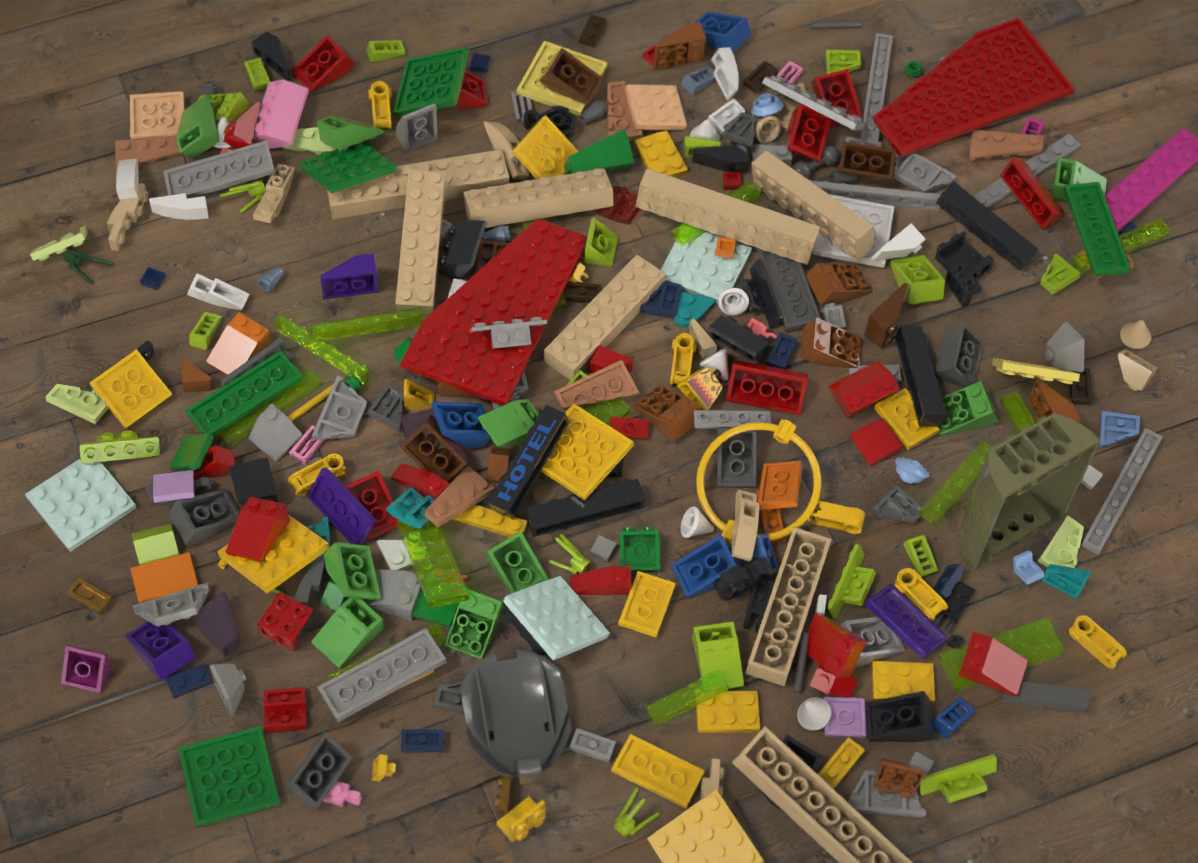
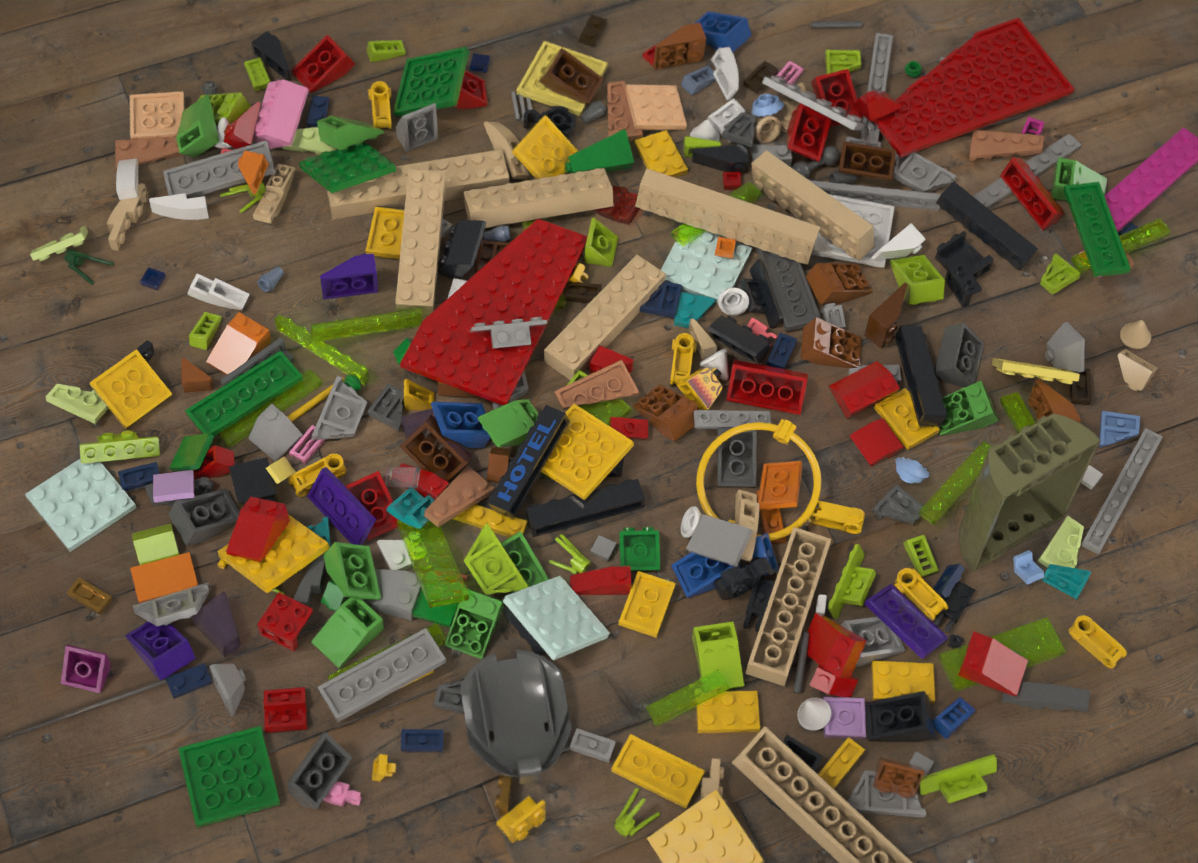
none -> dark blue plate [118,462,160,491]
none -> orange slope [238,150,269,195]
none -> light yellow slope [266,456,295,484]
none -> dark blue plate [307,95,330,128]
none -> yellow plate [365,207,405,259]
none -> clear tile [384,467,420,488]
none -> lime wing [463,523,528,595]
none -> light grey tile [686,514,753,567]
none -> red slope [854,90,902,122]

